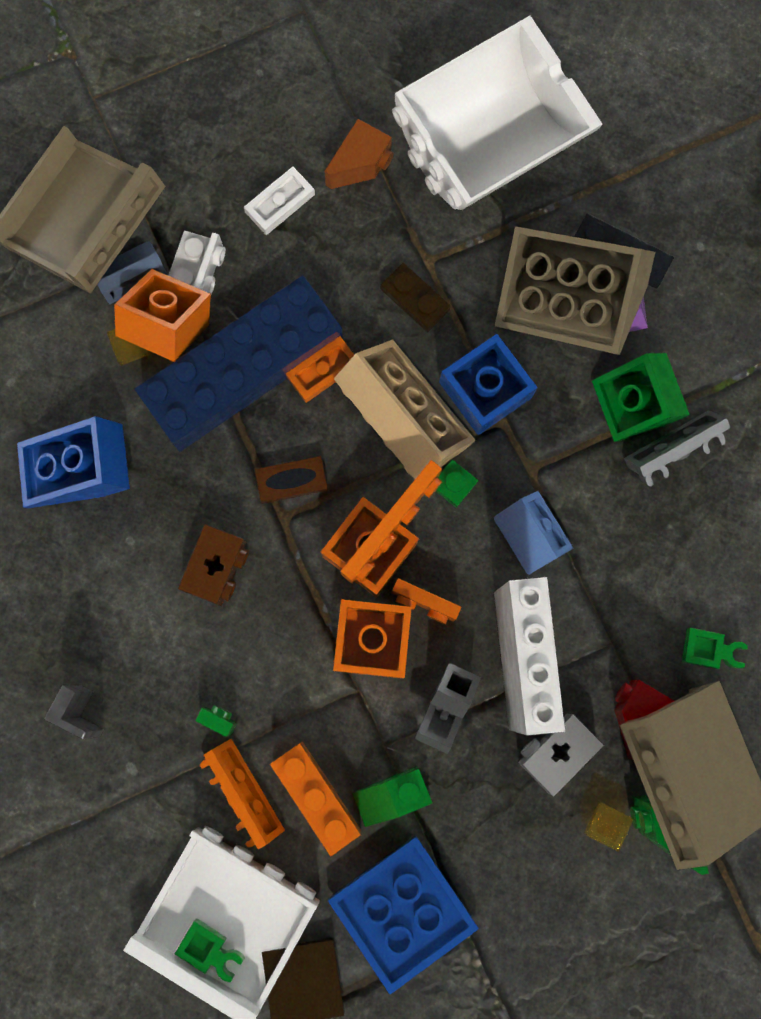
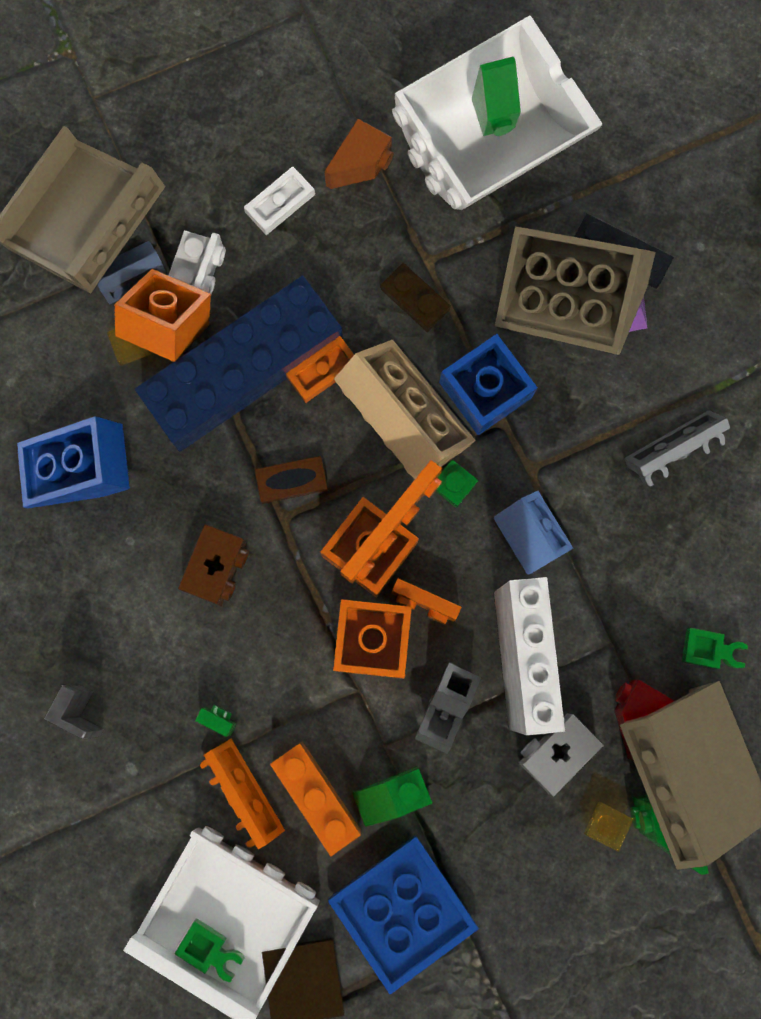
green slope [592,353,690,442] -> none
none -> green slope [471,56,521,136]

